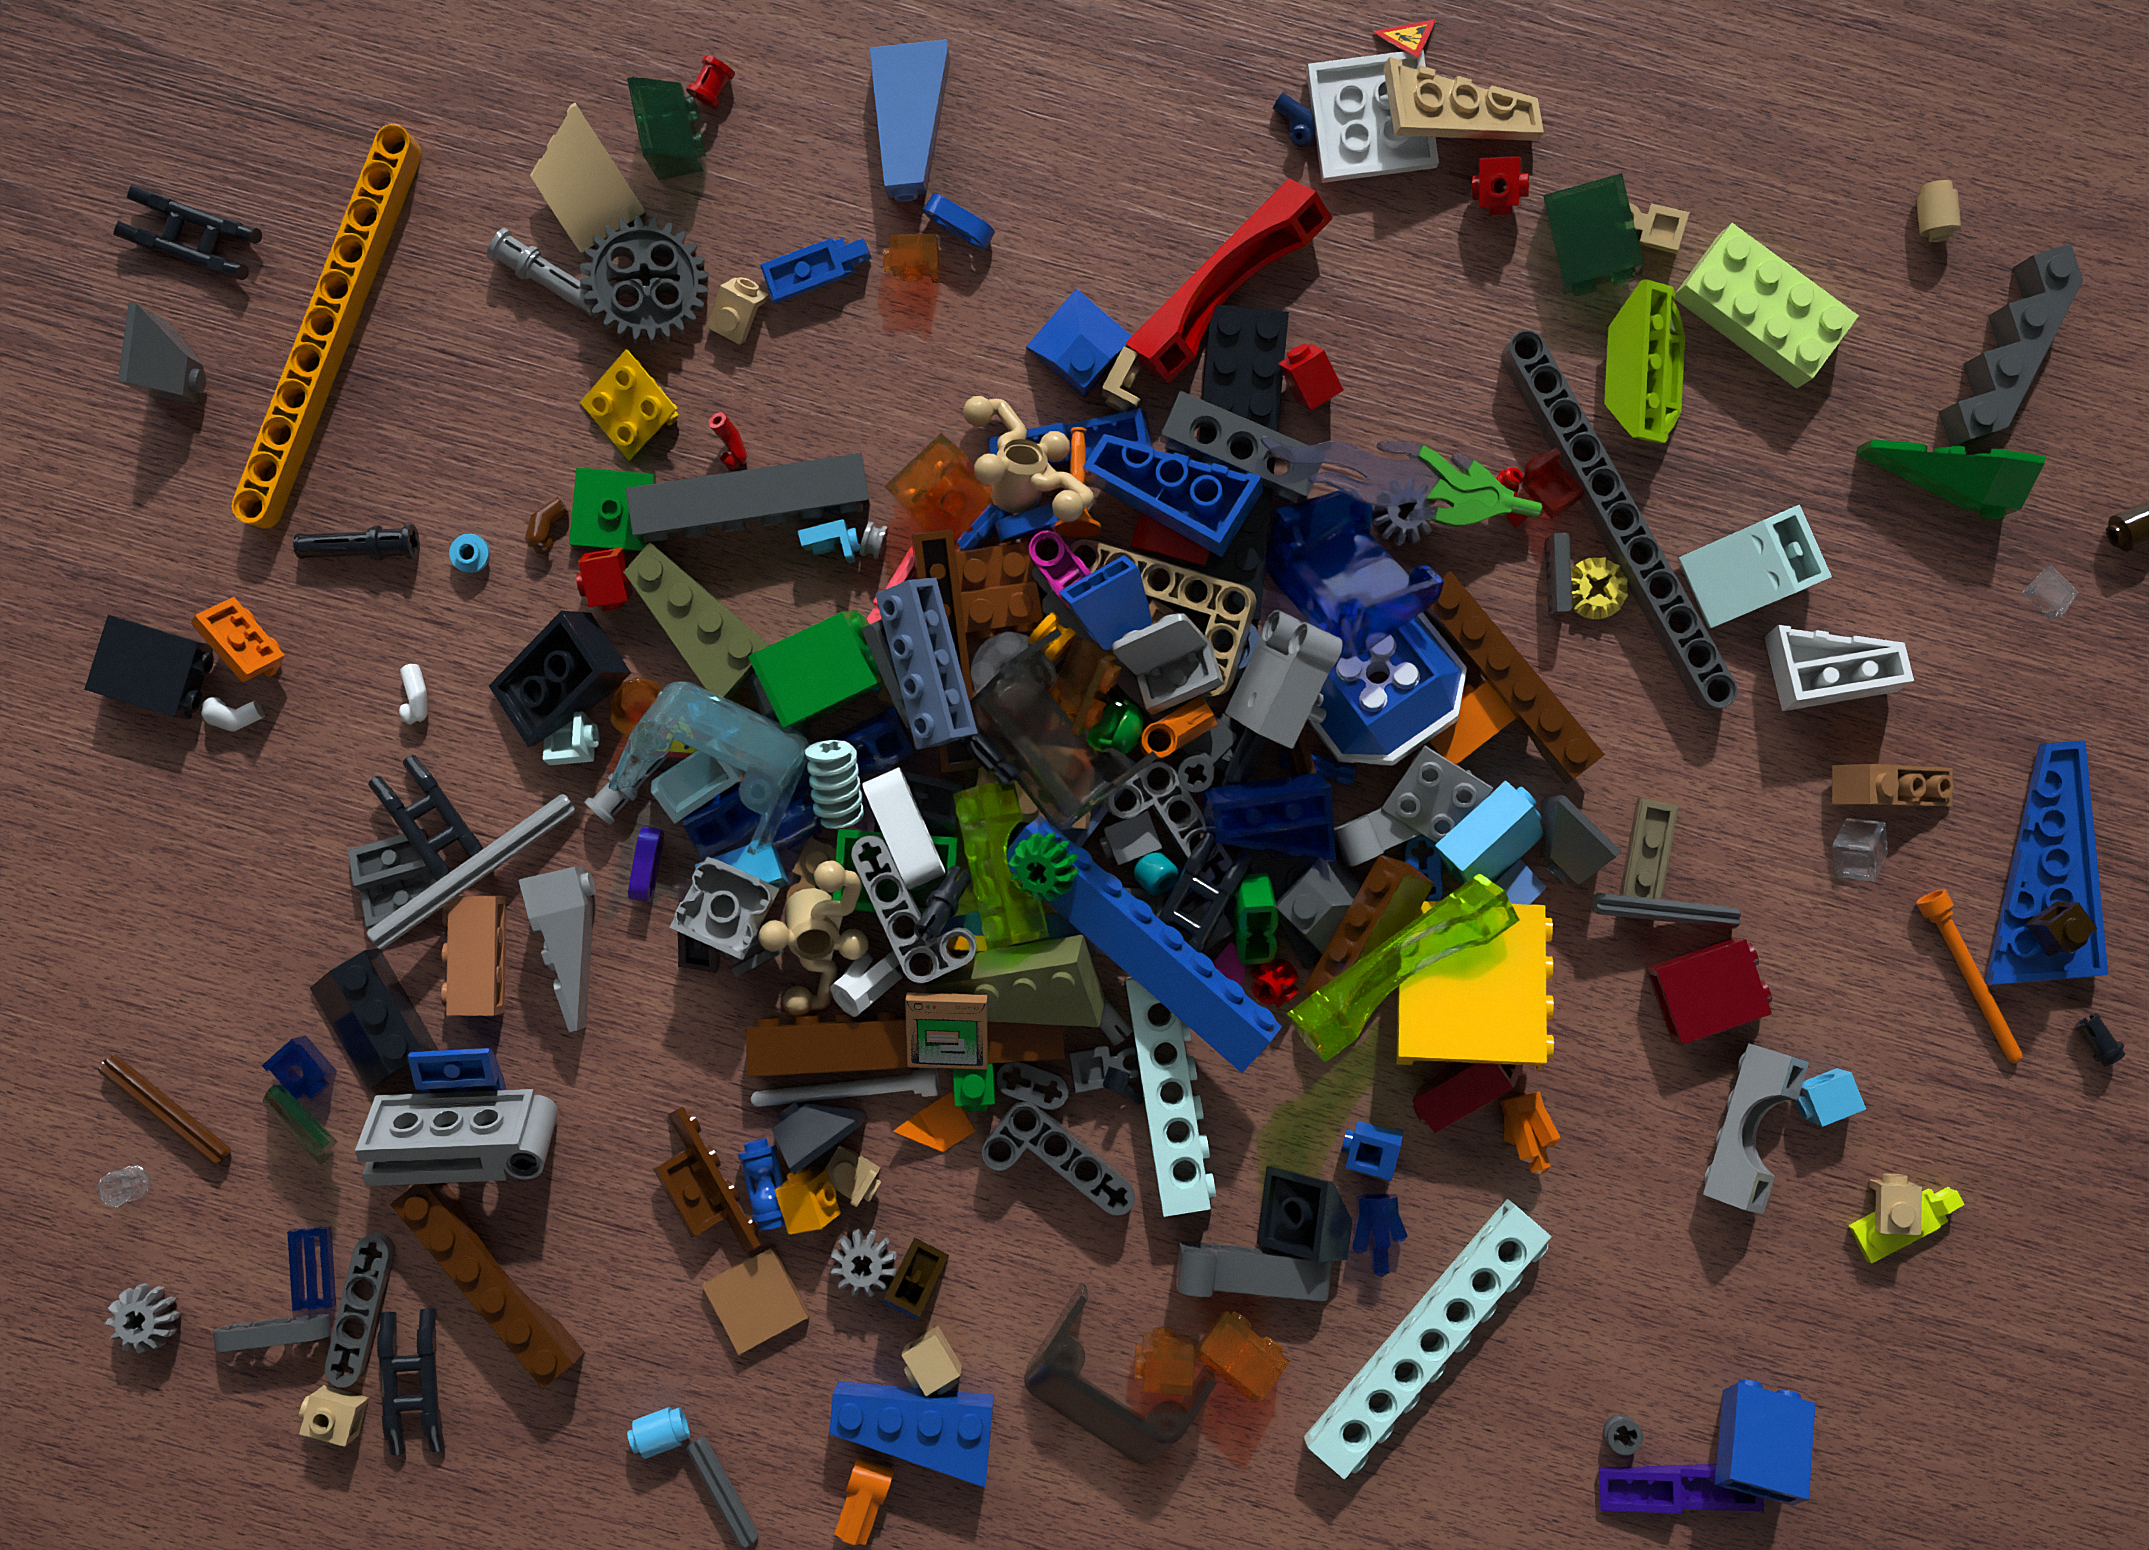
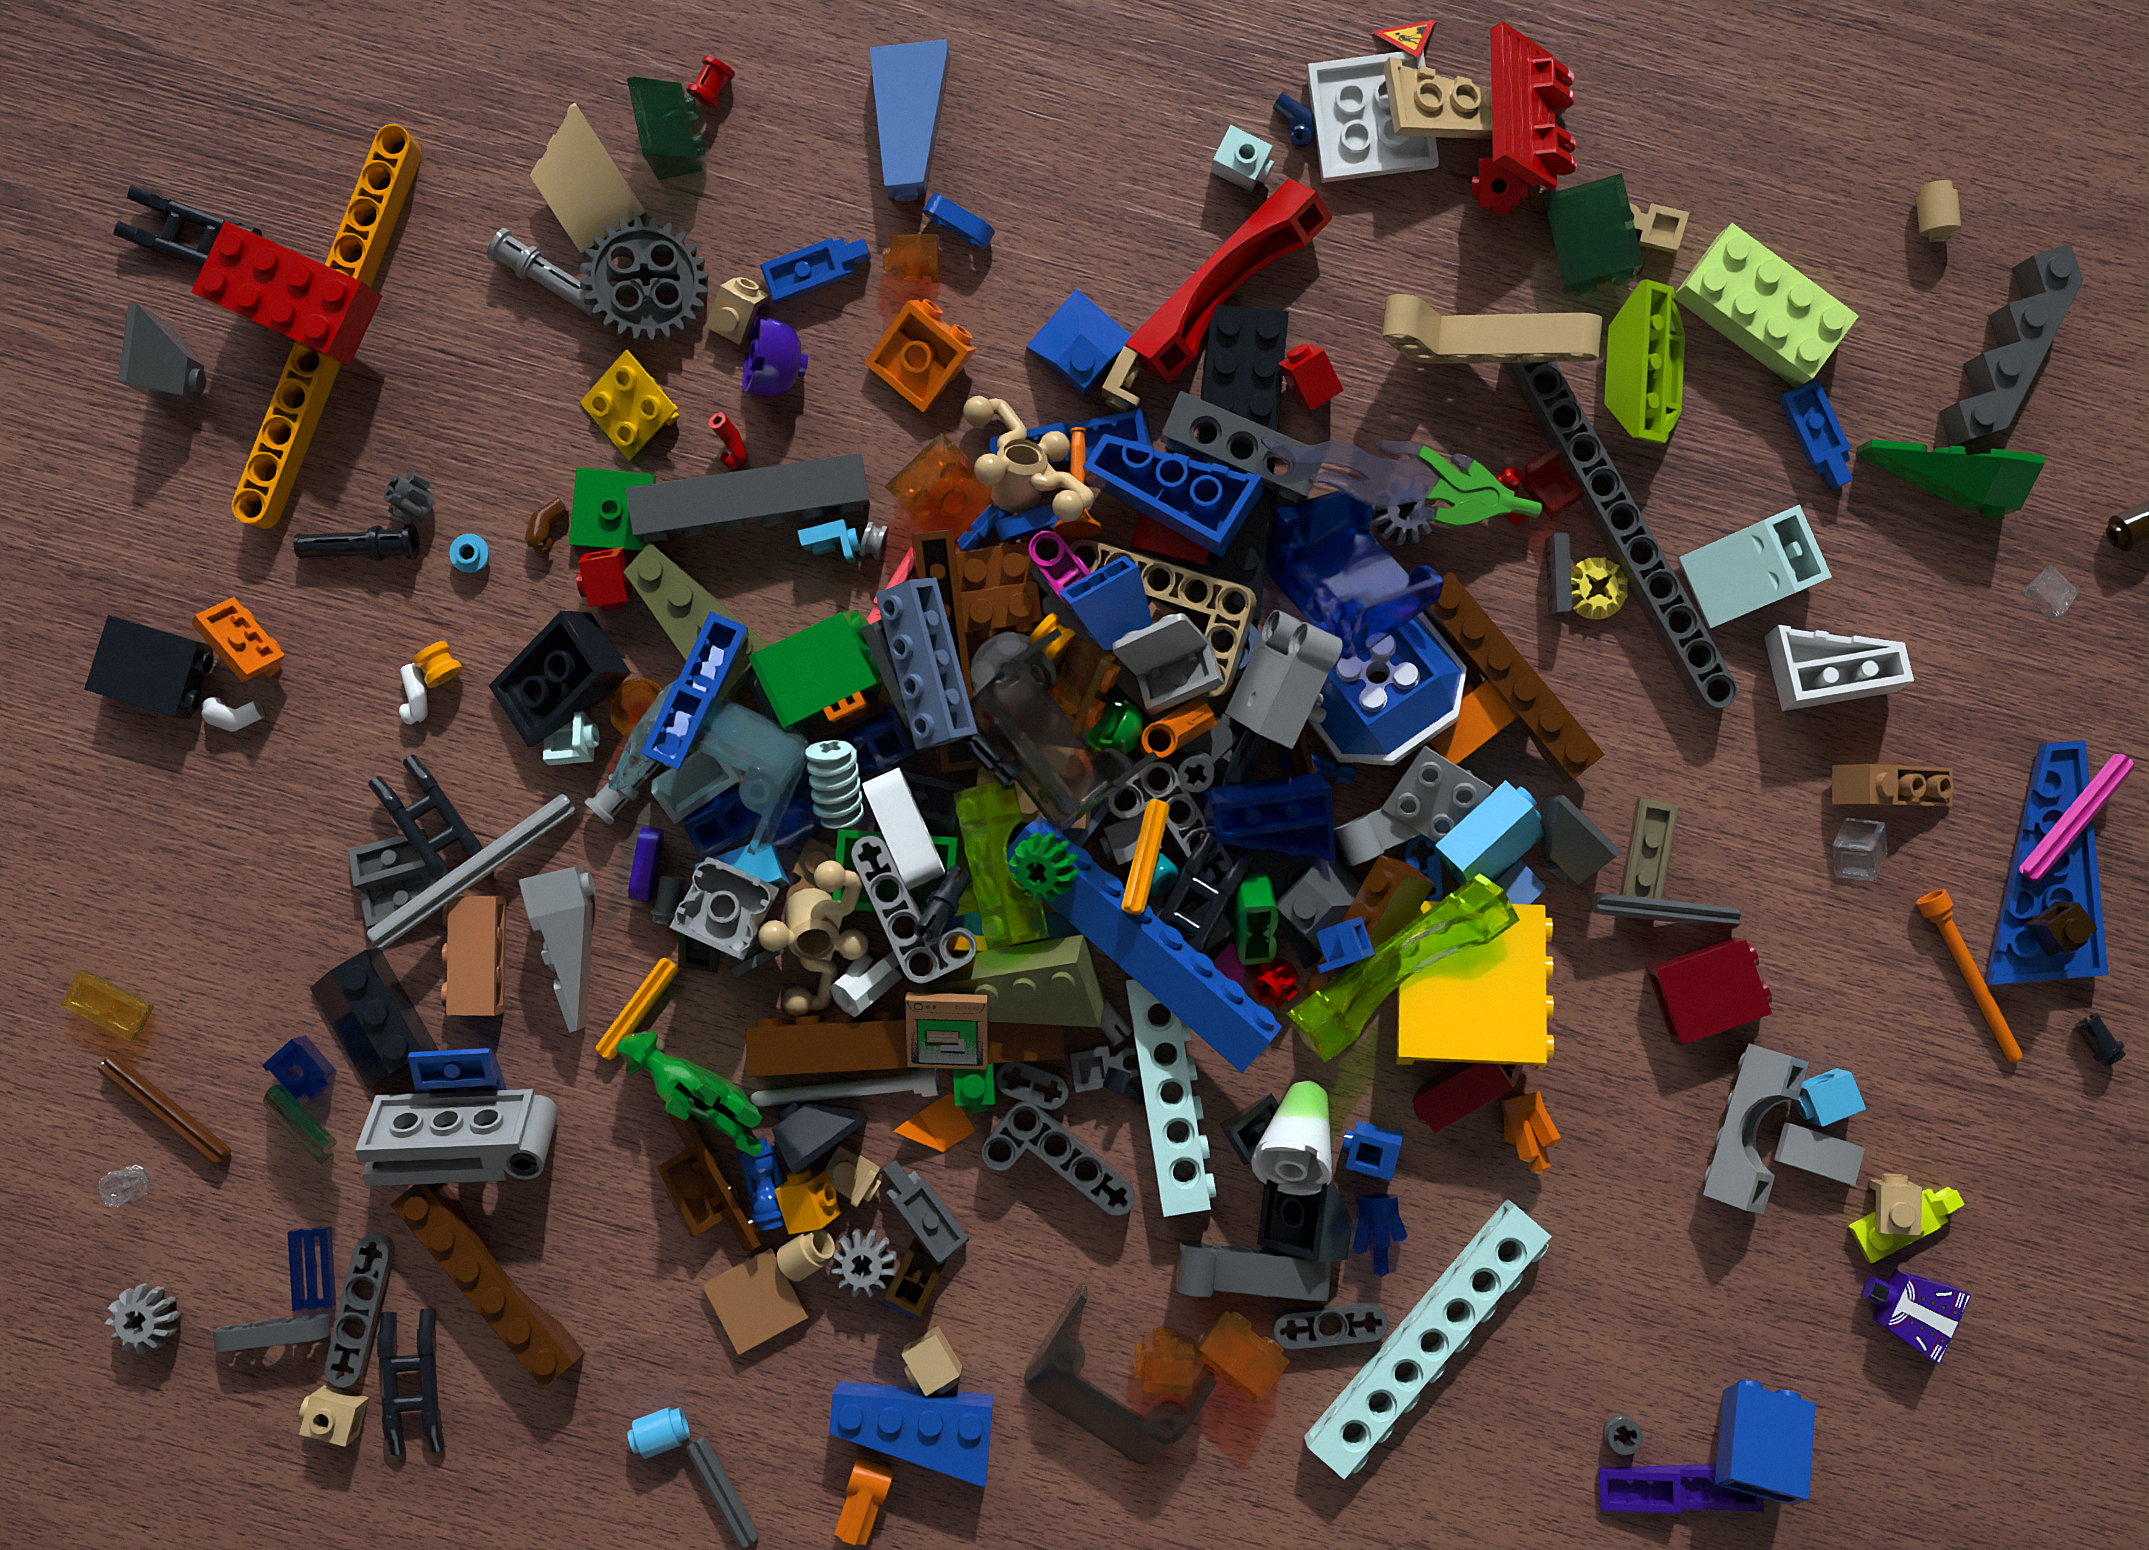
none -> clear yellow plate [60,970,155,1041]
none -> red brick [191,220,382,367]
none -> dark grey gear [384,471,435,523]
none -> light orange wheel [412,640,463,688]
none -> light orange axle [595,958,679,1060]
none -> green animal [616,1031,763,1157]
none -> blue slope [641,611,749,771]
none -> dark grey pin [649,876,684,925]
none -> dark purple cylinder [742,316,808,397]
none -> tan brick [777,1229,835,1281]
none -> orange tile [823,691,873,727]
none -> orange plate [864,299,977,413]
none -> dark grey hinge [879,1160,970,1265]
none -> light orange axle [1121,799,1170,915]
none -> light aqua brick [1211,125,1274,192]
none -> black slope [1220,1093,1279,1166]
none -> cone [1251,1081,1332,1195]
none -> dark grey beam [1272,1302,1388,1349]
none -> blue panel [1317,916,1375,973]
none -> tan beam [1382,294,1602,364]
none -> red hinge [1490,21,1577,190]
none -> light grey slope [1774,1122,1865,1186]
none -> blue hinge [1777,379,1853,490]
none -> dark purple torso [1862,1269,1971,1364]
none -> dark pink axle [2019,754,2135,882]

